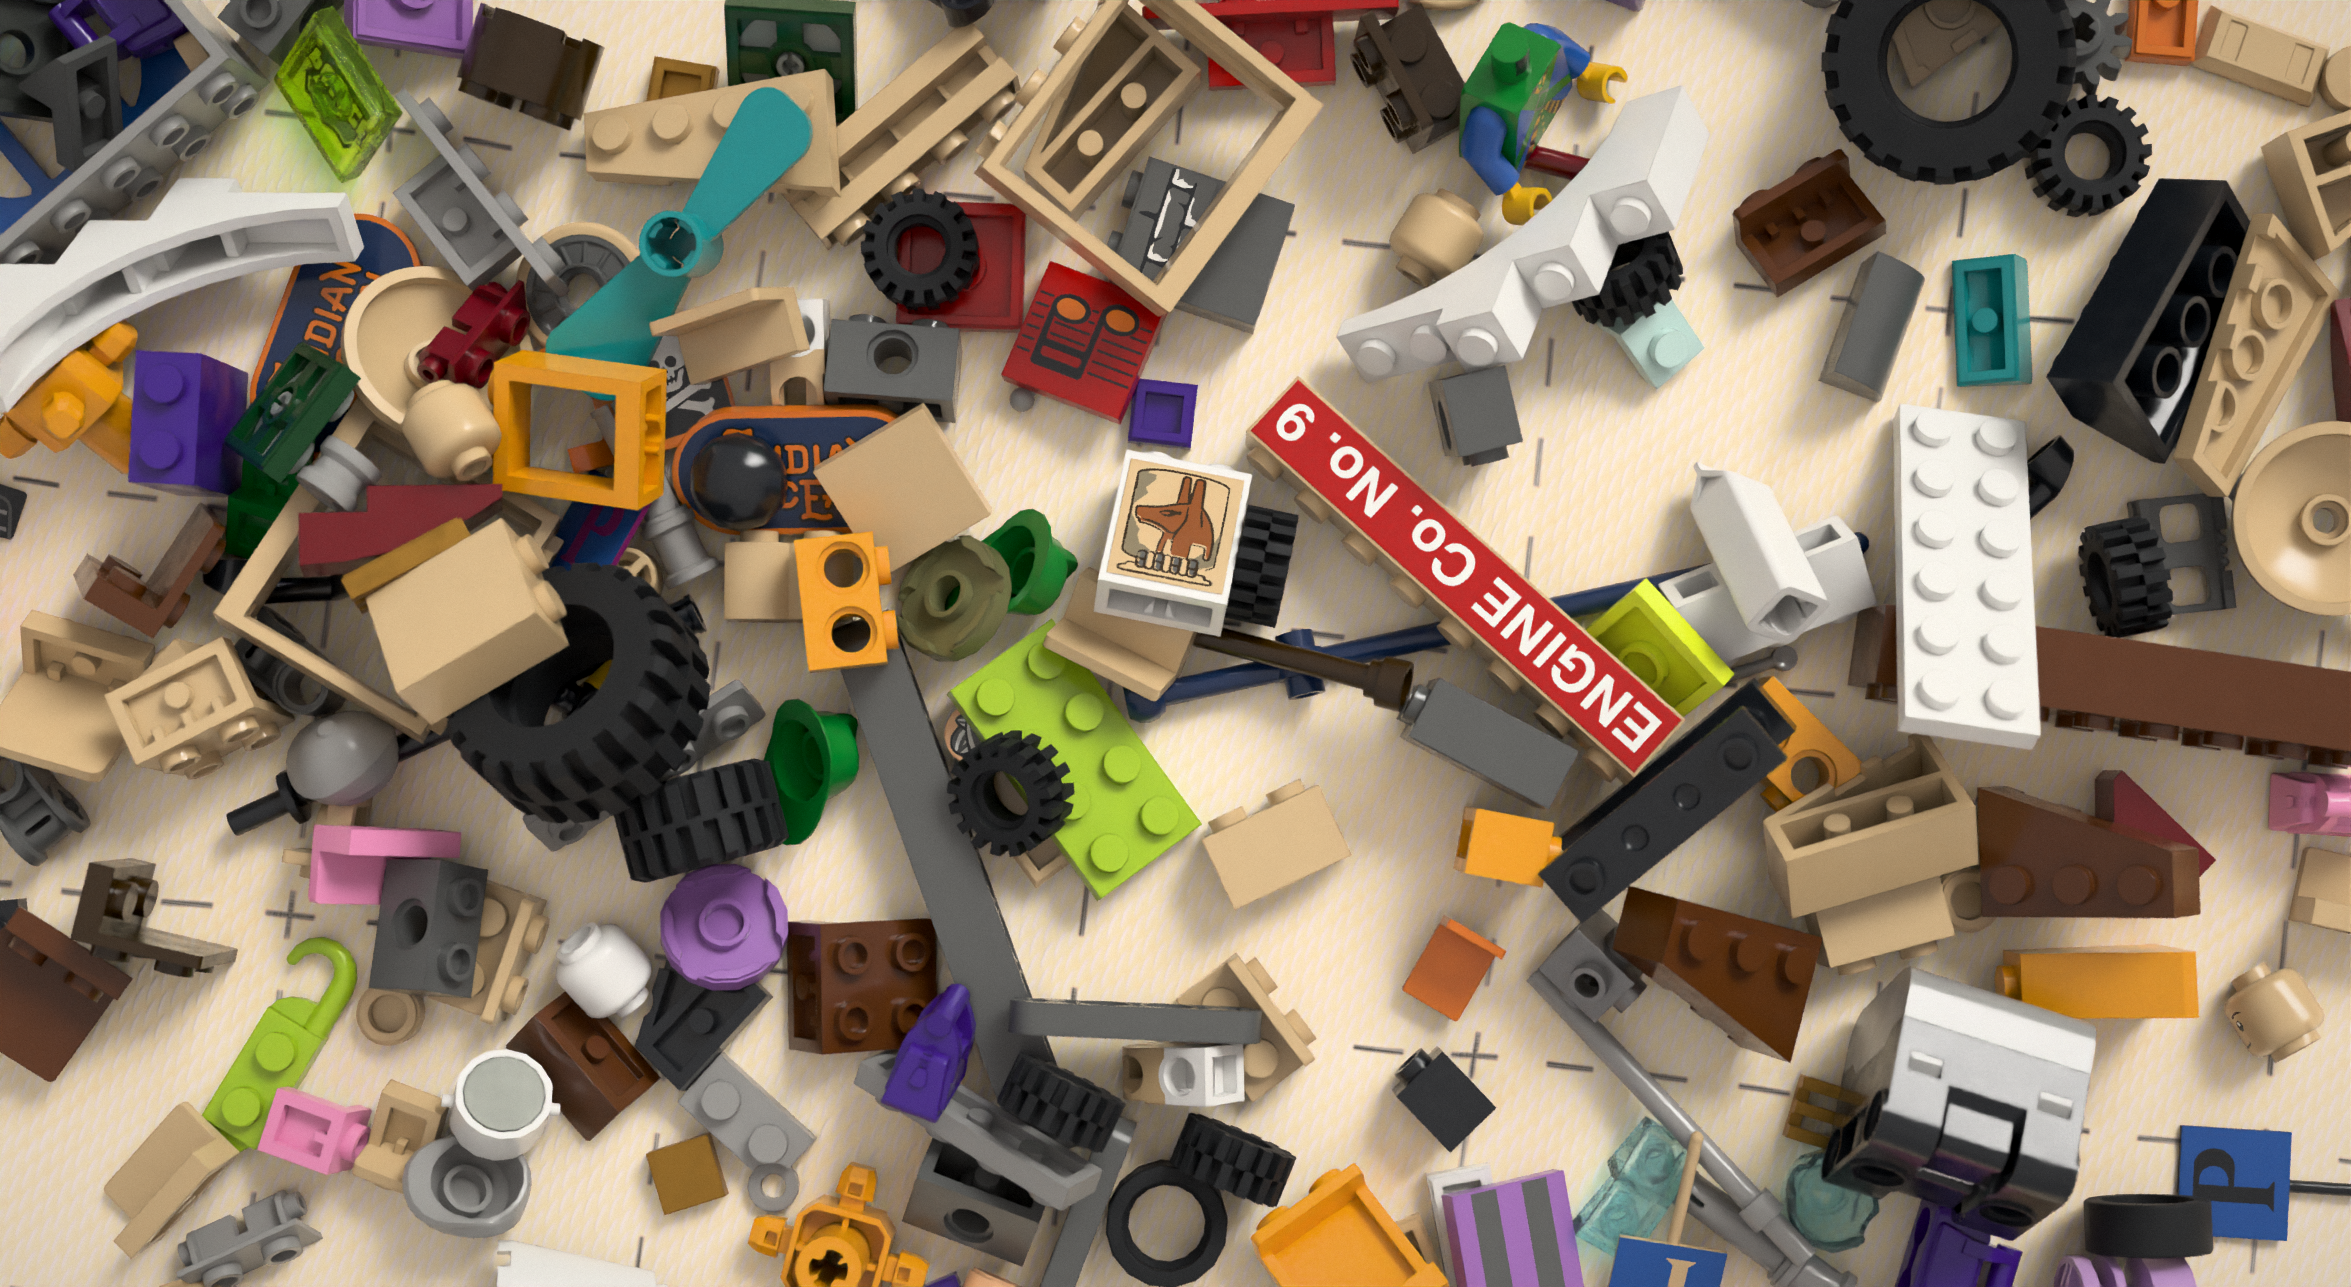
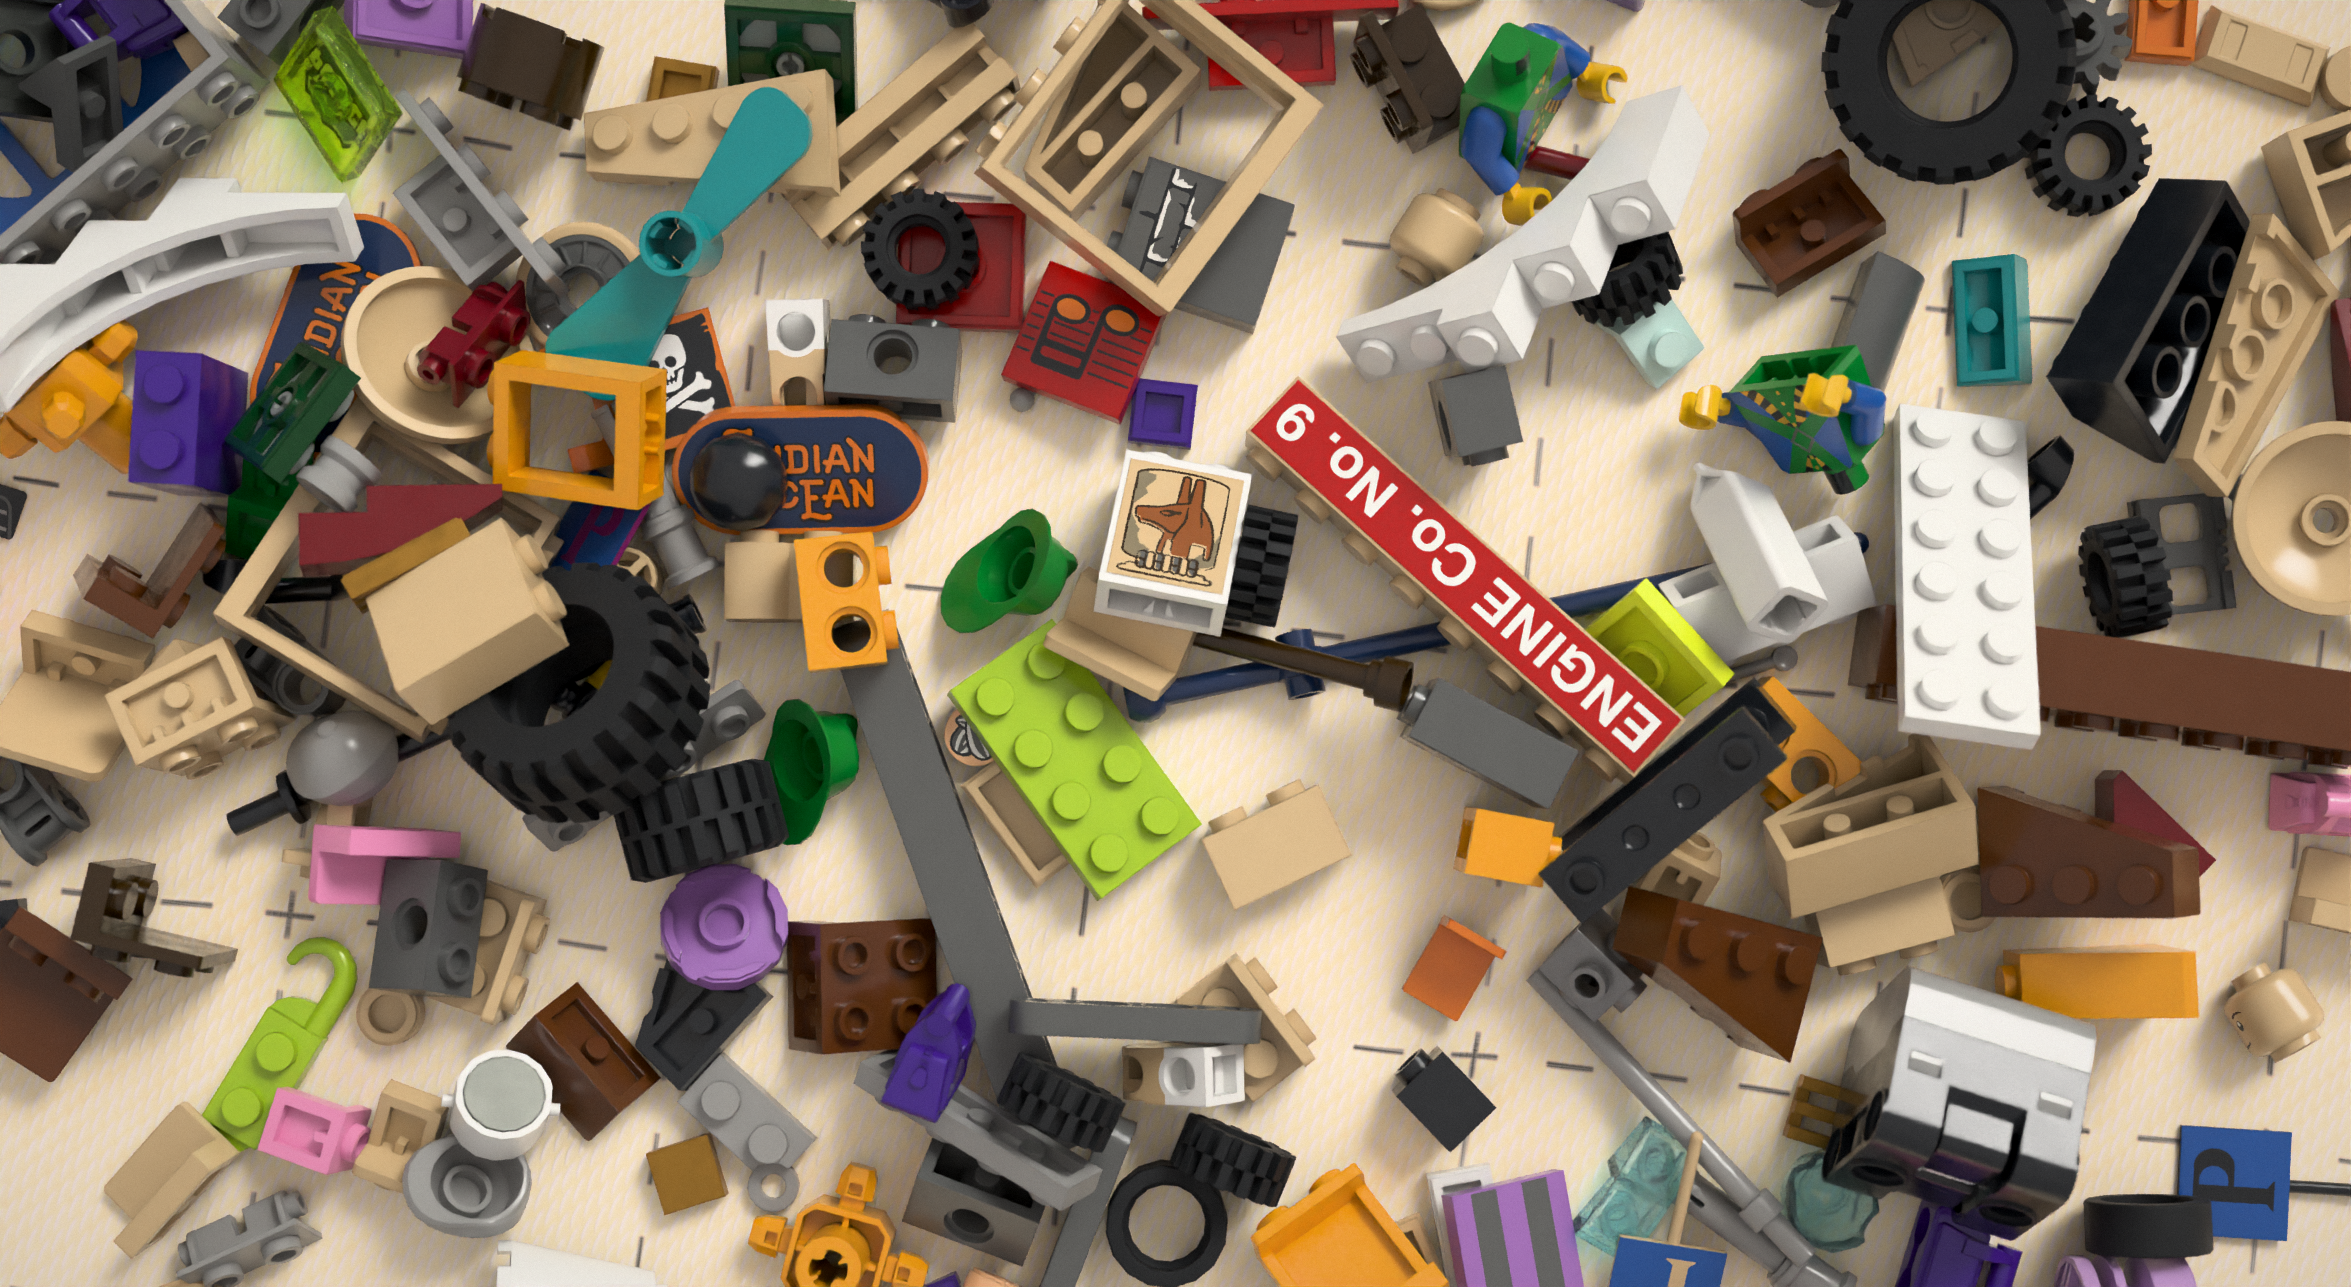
tan head [401,380,502,481] -> none
white head [555,922,652,1018] -> none
tan panel [649,287,810,385] -> none
tan tile [813,403,992,573] -> none
olive tile [897,535,1012,662] -> none
black tyre [947,730,1075,857] -> none
none -> tan bracket [1635,831,1722,905]
none -> torso [1678,345,1887,495]

